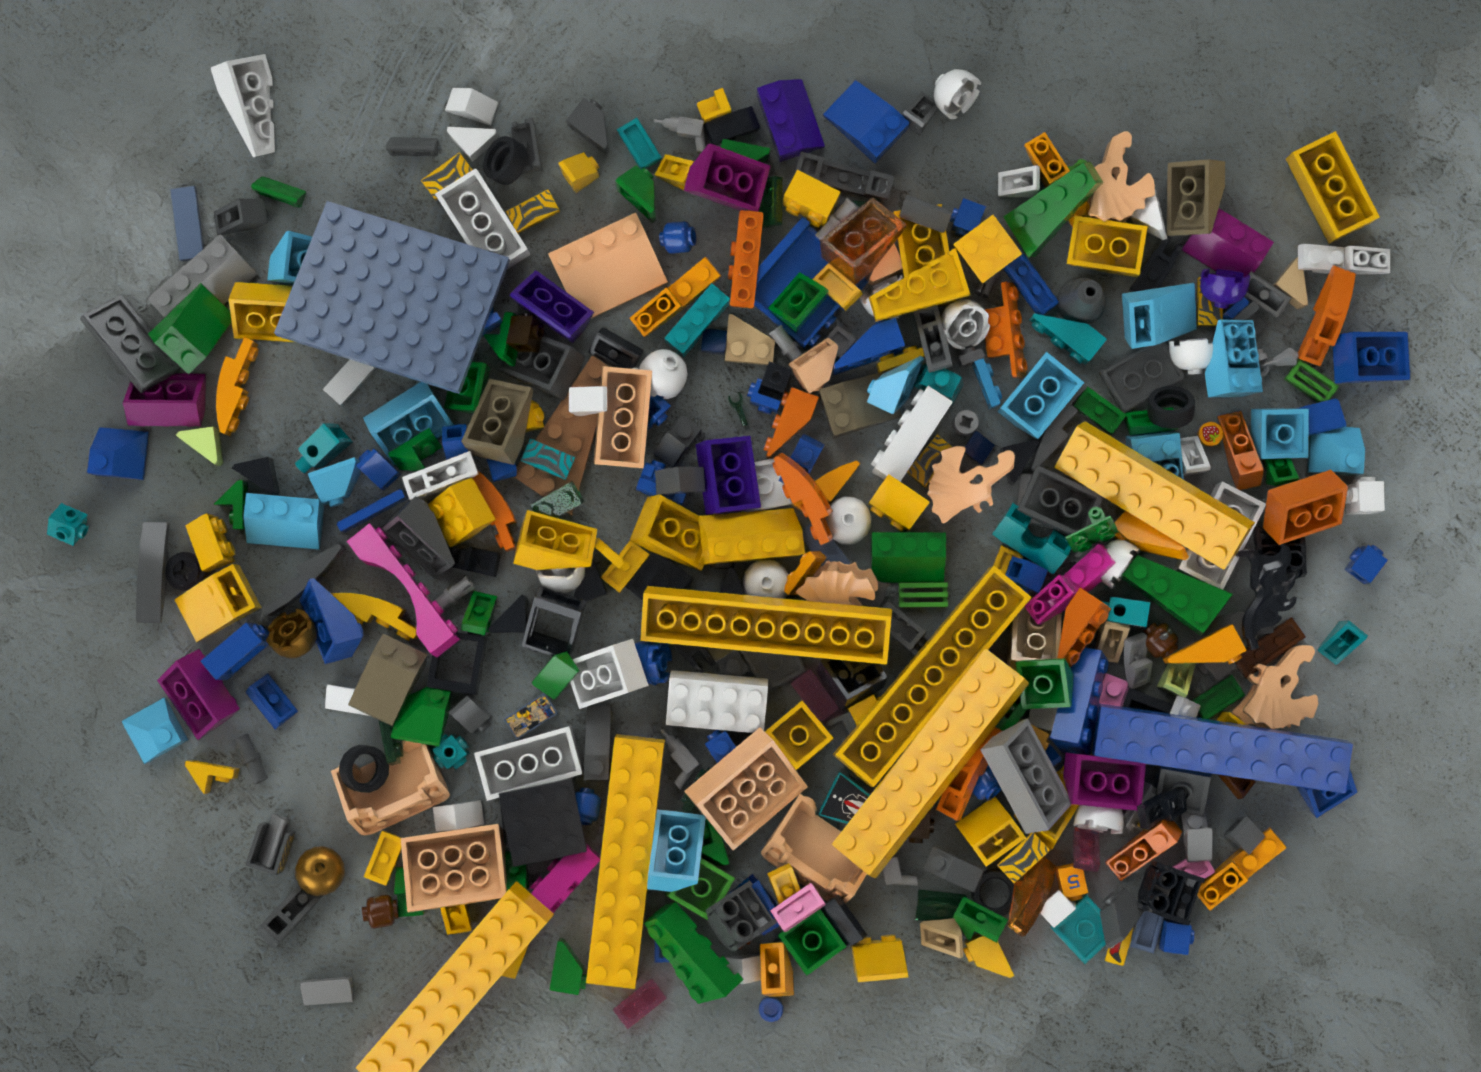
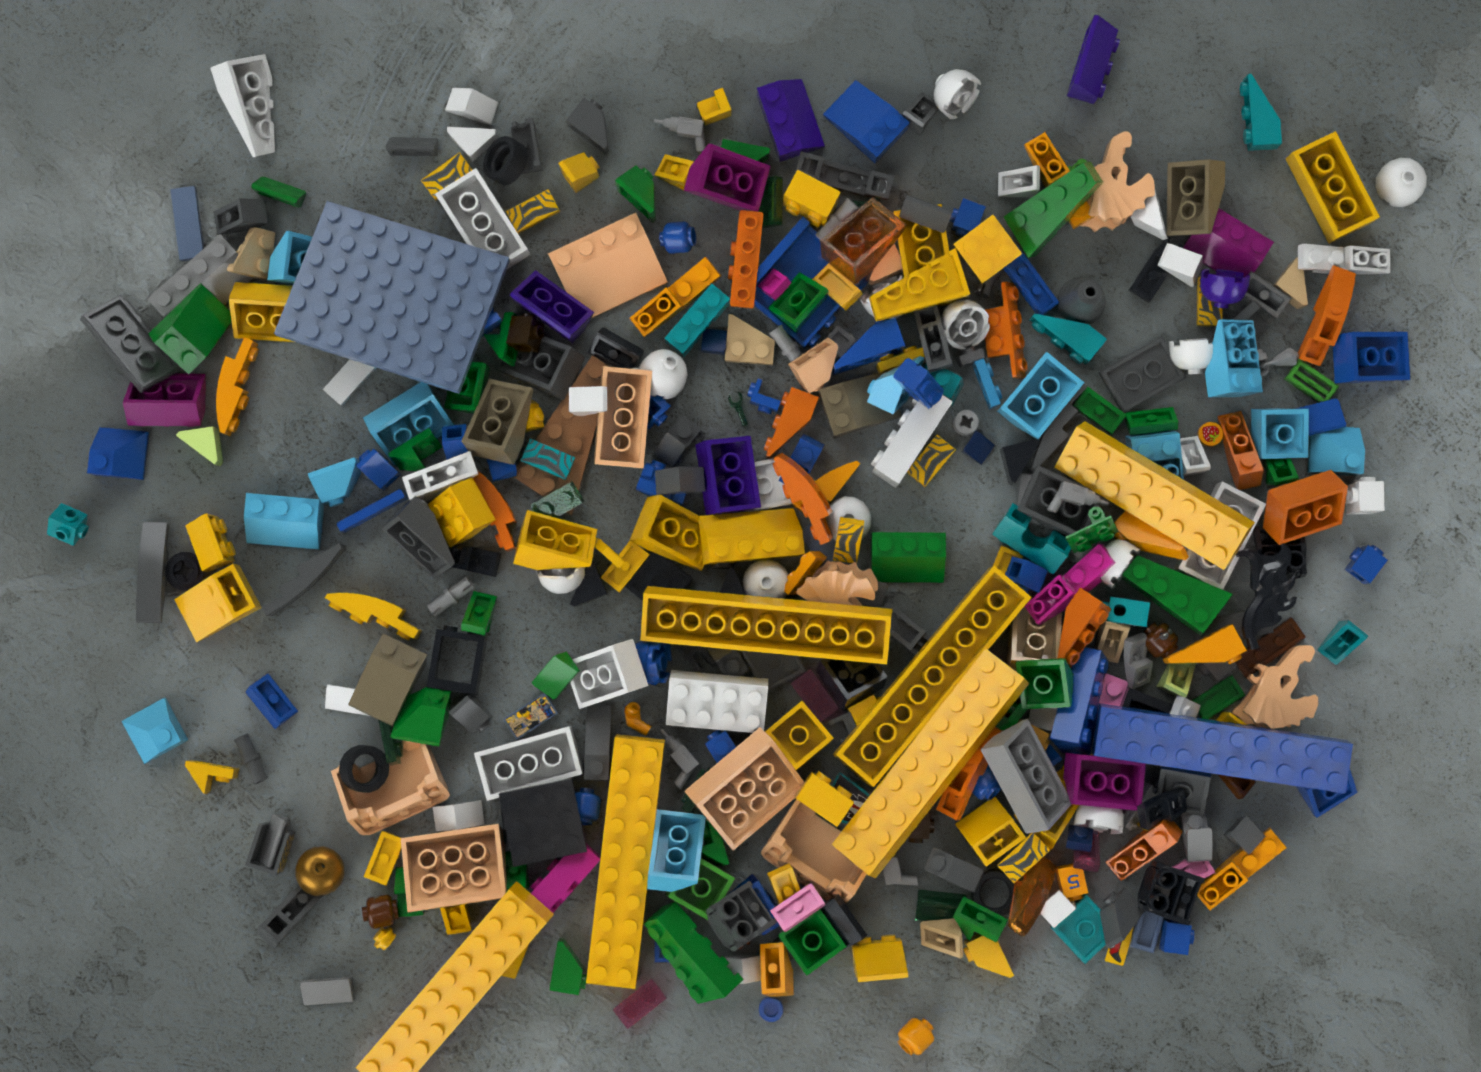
magenta slope [157,649,240,740] -> none
blue window [200,623,270,680] -> none
green slope [214,480,248,530] -> none
black slope [232,457,280,496] -> none
pearl gold cylinder [266,609,317,659] -> none
teal torso [295,423,353,473] -> none
blue slope [299,578,363,664] -> none
dark pink arch [347,523,460,658] -> none
teal brick [433,734,470,770] -> none
black slope [488,594,528,633] -> none
black window [521,586,587,657] -> none
teal tile [617,118,662,169] -> none
black slope [704,106,760,145] -> none
black brick [761,361,792,396] -> none
yellow slope [868,474,930,532] -> none
bright green tile [898,582,948,608] -> none
light nougat animal [927,446,1015,523] -> none
yellow slope [1067,216,1148,277] -> none
medium azure slope [1122,283,1197,349] -> none
black tyre [1147,386,1195,429] -> none
blue tile [1222,297,1249,320] -> none
none -> tan wing [227,227,275,280]
none -> yellow plate [373,926,396,950]
none -> light orange arm [624,702,652,737]
none -> dark pink plate [758,268,791,301]
none -> yellow brick [795,771,854,827]
none -> yellow tile [833,517,864,563]
none -> blue brick [893,358,944,409]
none -> light orange head [898,1018,934,1056]
none -> light grey piece [1047,481,1109,513]
none -> dark blue plate [1066,824,1093,852]
none -> dark purple slope [1067,14,1120,104]
none -> white slope [1158,243,1203,287]
none -> teal slope [1240,74,1282,151]
none -> white cylinder [1375,158,1427,207]

